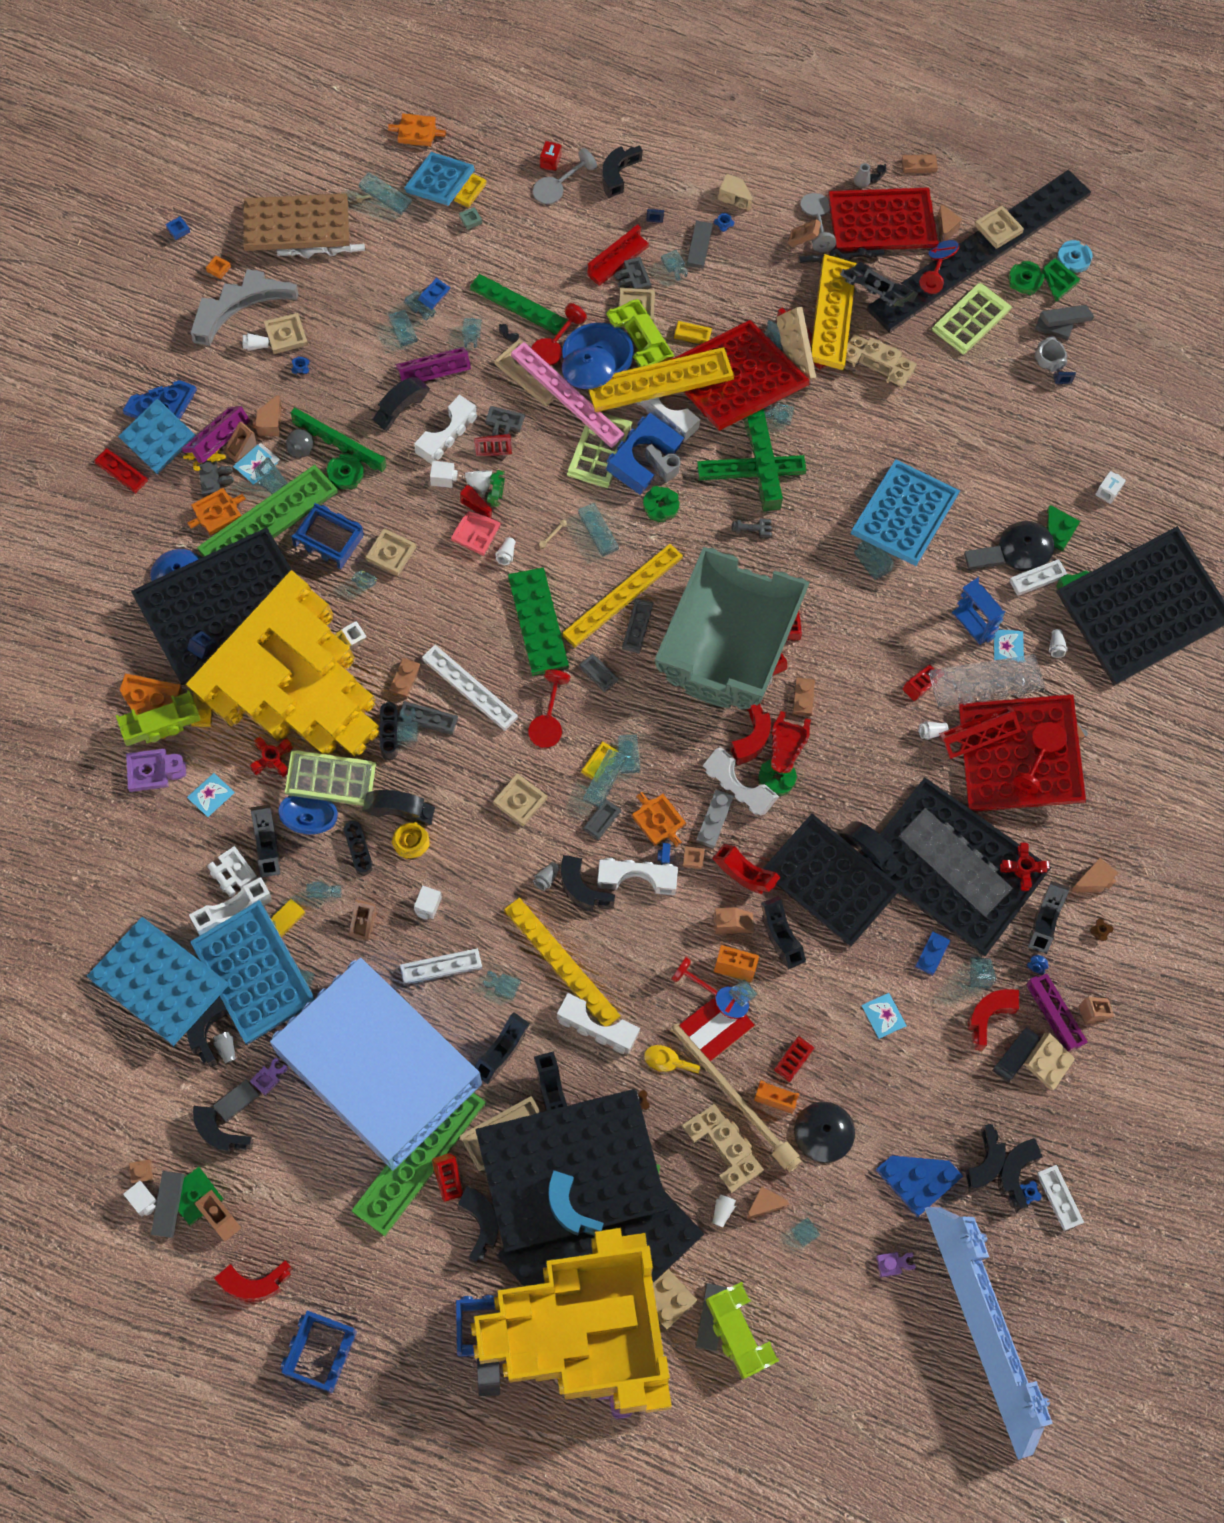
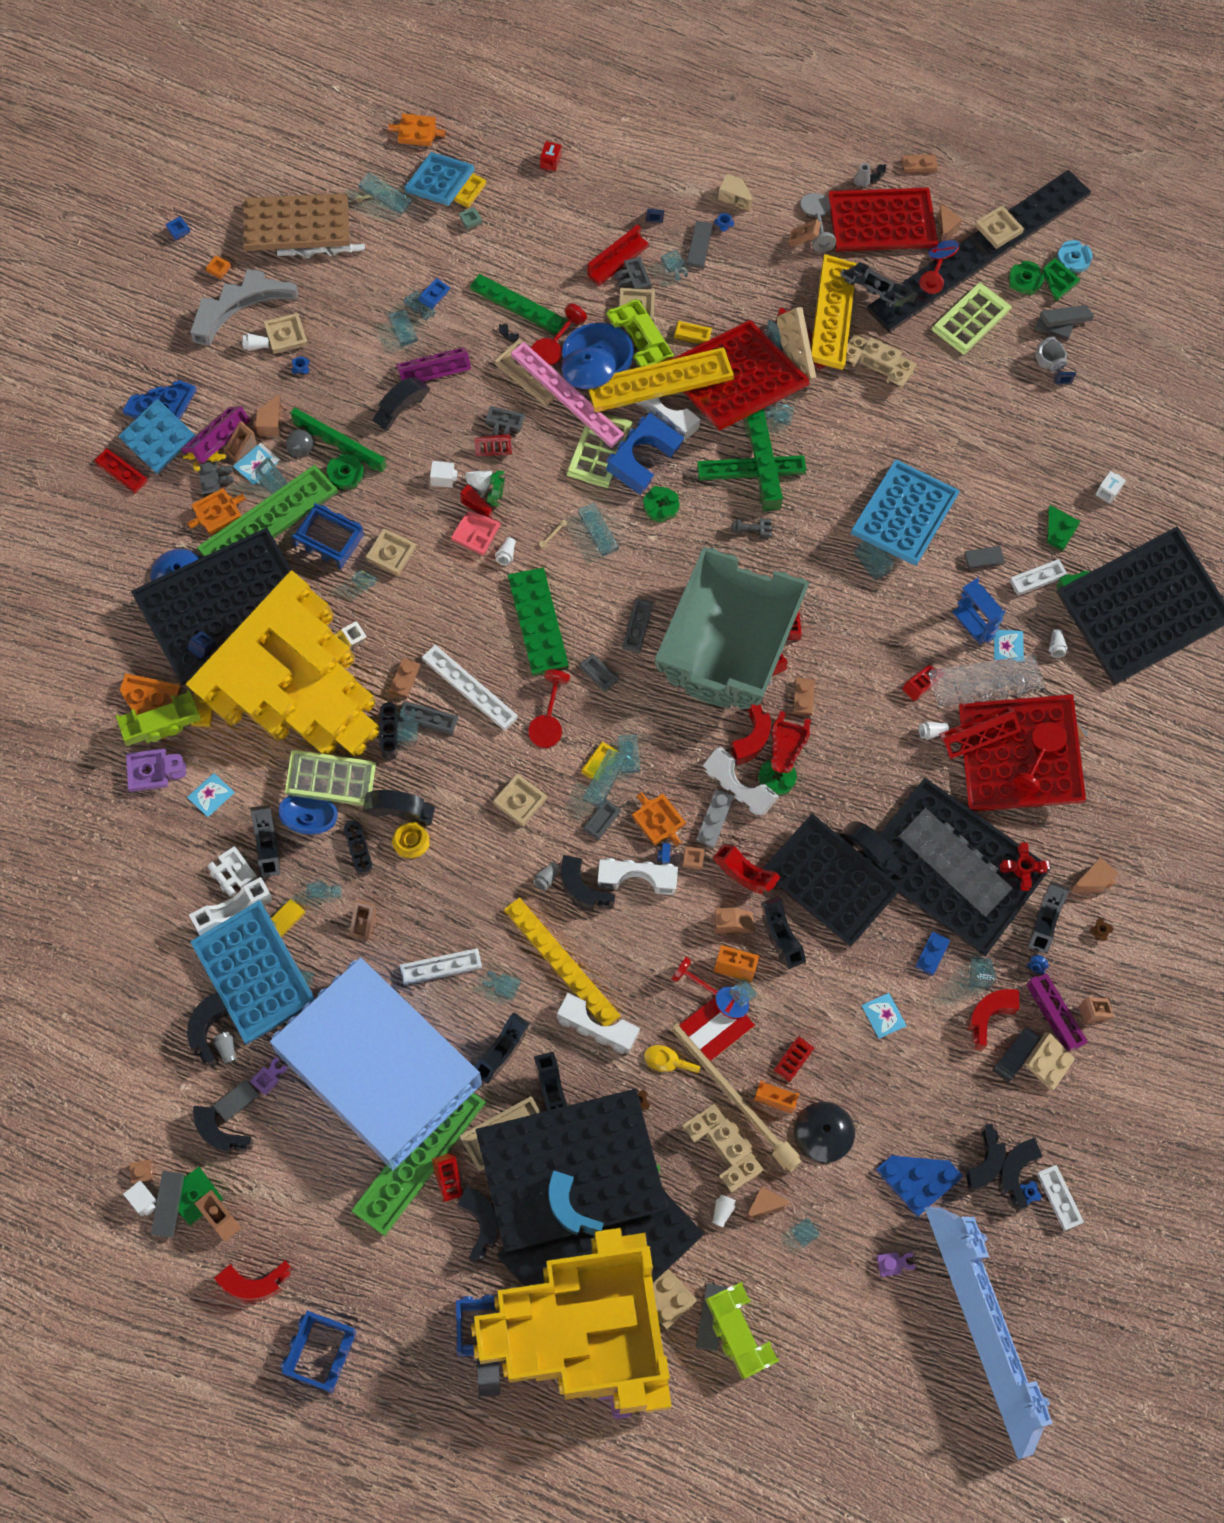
dark azure plate [87,917,229,1046] -> none
red pin [250,736,293,778] -> none
white arch [414,395,477,464] -> none
white brick [414,885,442,919] -> none
clear light blue plate [462,318,482,348] -> none
light grey piece [533,148,597,204] -> none
yellow plate [562,544,683,648] -> none
black arch [602,145,643,198] -> none
light grey plate [645,444,680,483] -> none
black piece [798,248,884,264] -> none
black dish [999,521,1054,572] -> none

